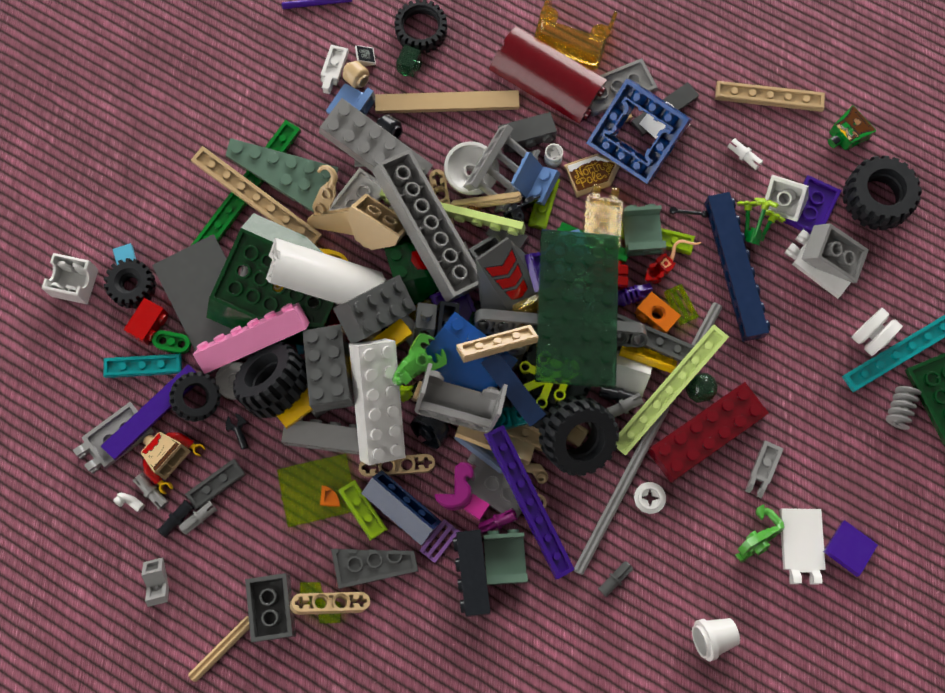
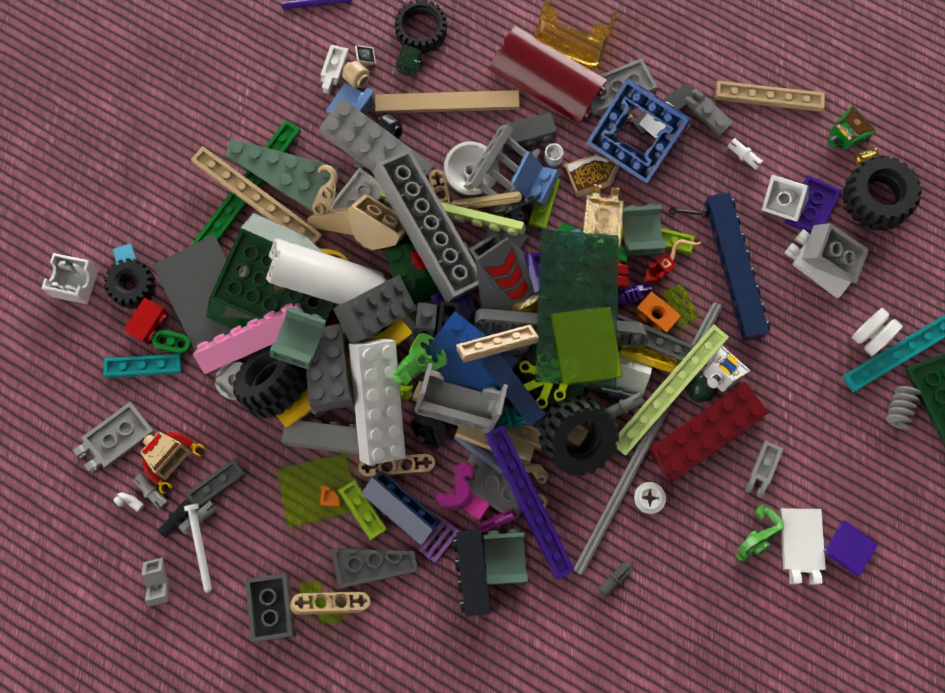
dark purple tile [101,365,196,461] -> none
black tyre [169,372,221,422] -> none
tan axle [188,616,250,682] -> none
black bar [226,413,248,450] -> none
white piece [692,618,740,661] -> none
plant [737,198,785,245] -> none
none -> white bar [184,503,212,593]
none -> sand green panel [270,307,326,370]
none -> clear neon green piece [551,307,623,384]
none -> light grey hinge [684,89,733,136]
none -> white torso [703,346,750,392]
none -> clear yellow bush [855,146,880,165]

